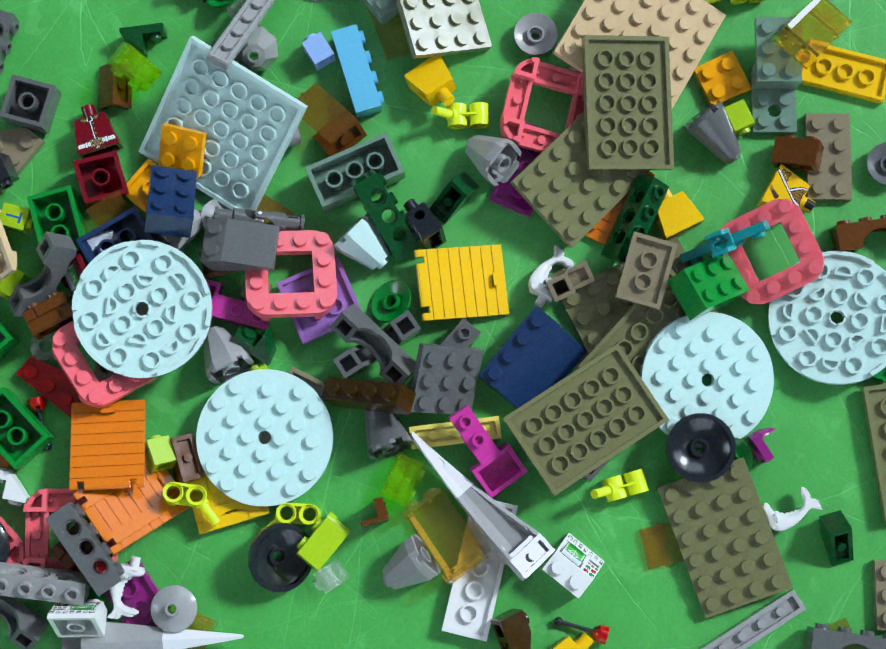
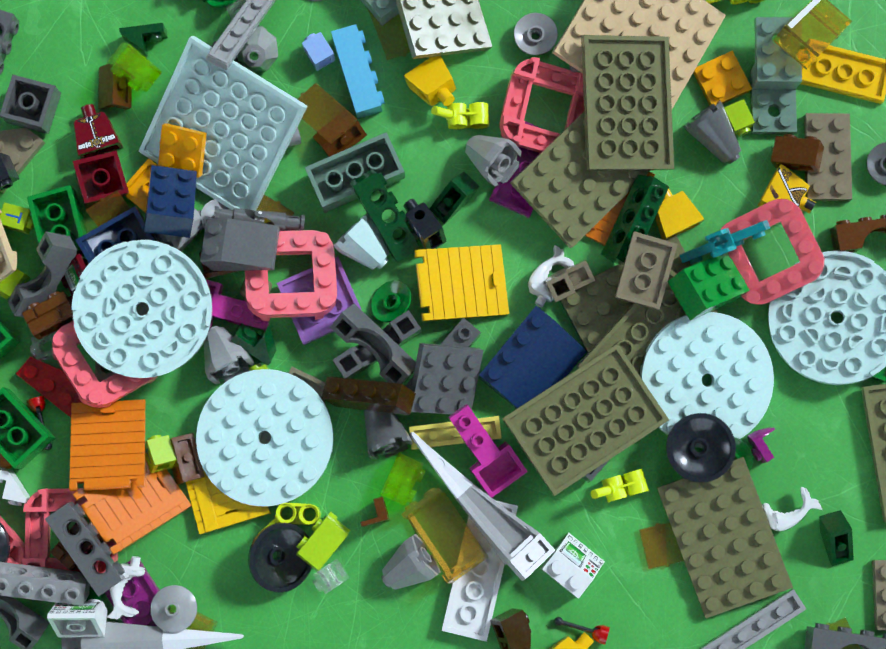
neon yellow beam [163,482,221,527] -> none

